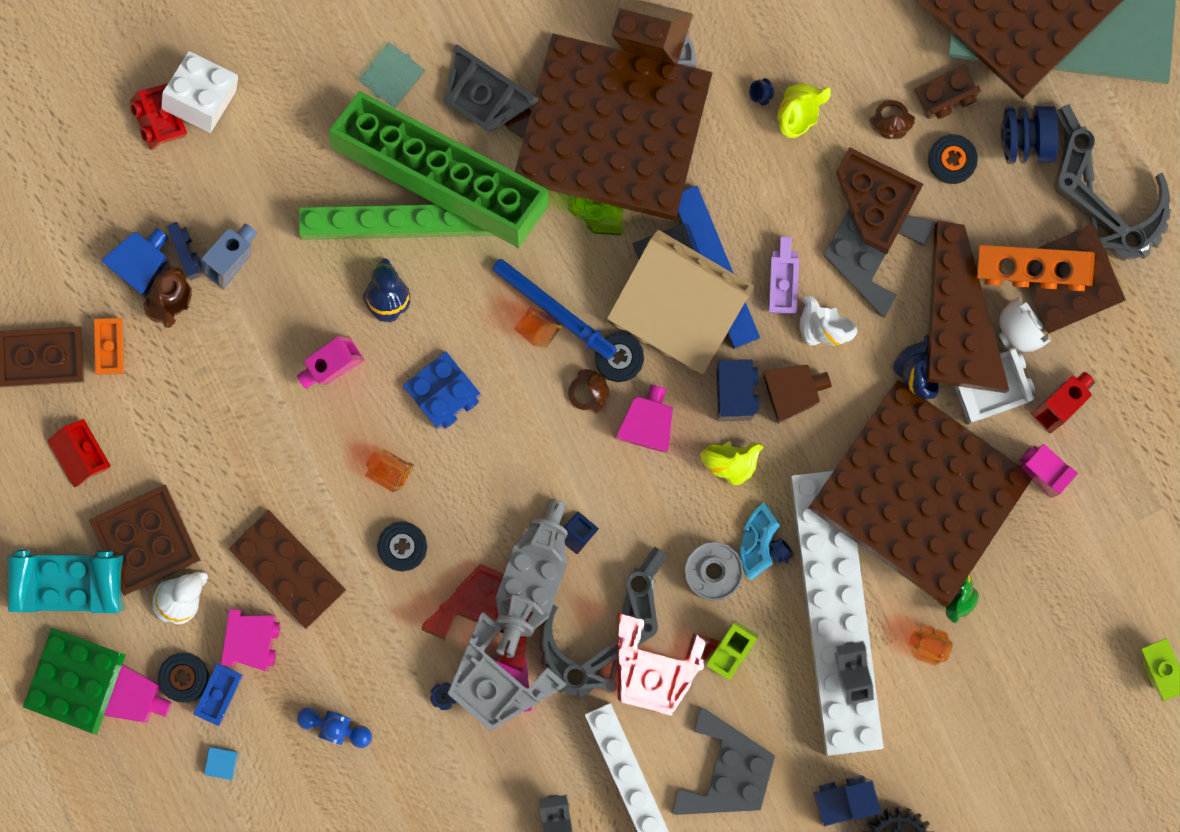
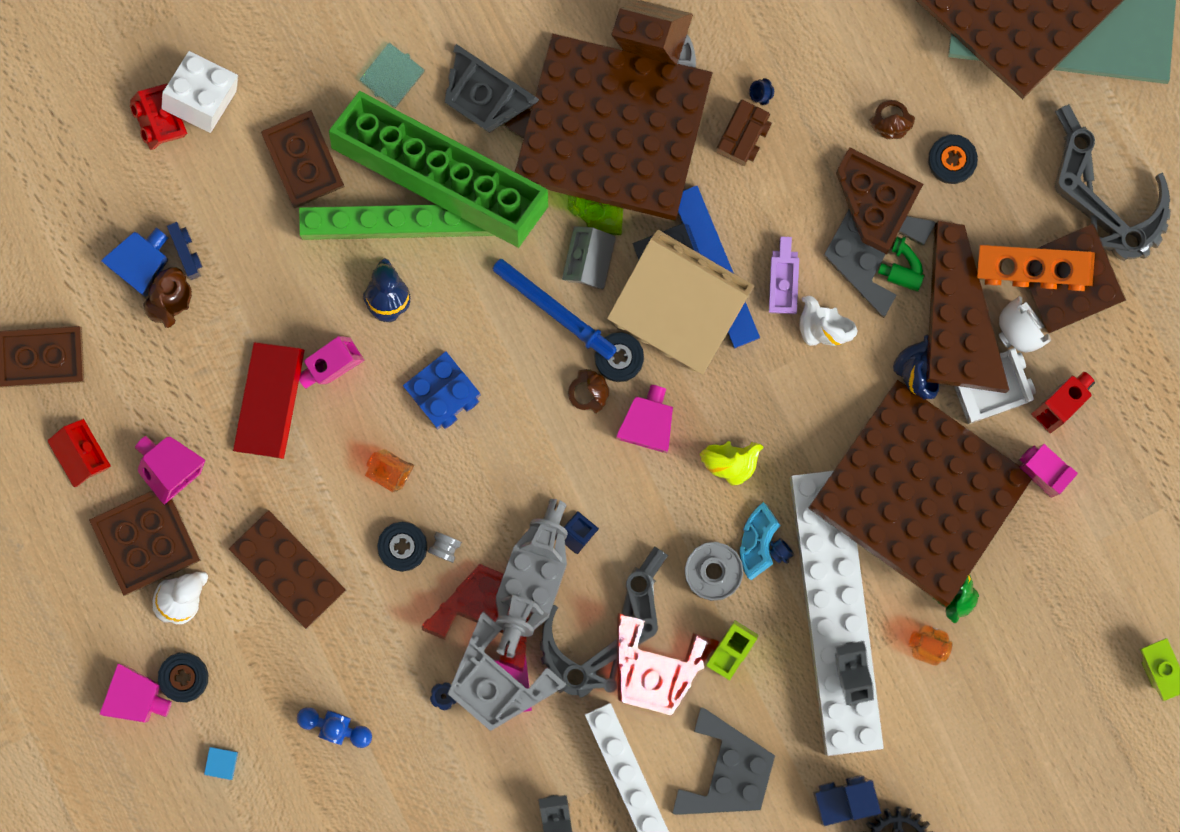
teal piece [7,550,124,613] -> none
green plate [23,628,126,735] -> none
orange plate [94,318,125,375] -> none
blue plate [193,663,243,726] -> none
sand blue torso [201,223,257,290] -> none
dark pink hips [221,609,280,671] -> none
clear orange brick [514,307,563,348] -> none
dark blue brick [716,360,759,422] -> none
reddish brown torso [762,365,832,424] -> none
neon yellow hair [777,83,831,138] -> none
reddish brown bracket [914,64,981,120] -> none
dark blue wheel [1001,104,1058,164] -> none
none -> dark pink torso [135,436,206,505]
none -> red tile [233,342,305,459]
none -> reddish brown plate [261,110,345,208]
none -> light grey wheel [428,532,462,563]
none -> light grey panel [562,226,615,289]
none -> reddish brown brick [715,99,772,166]
none -> green plant [878,237,925,292]

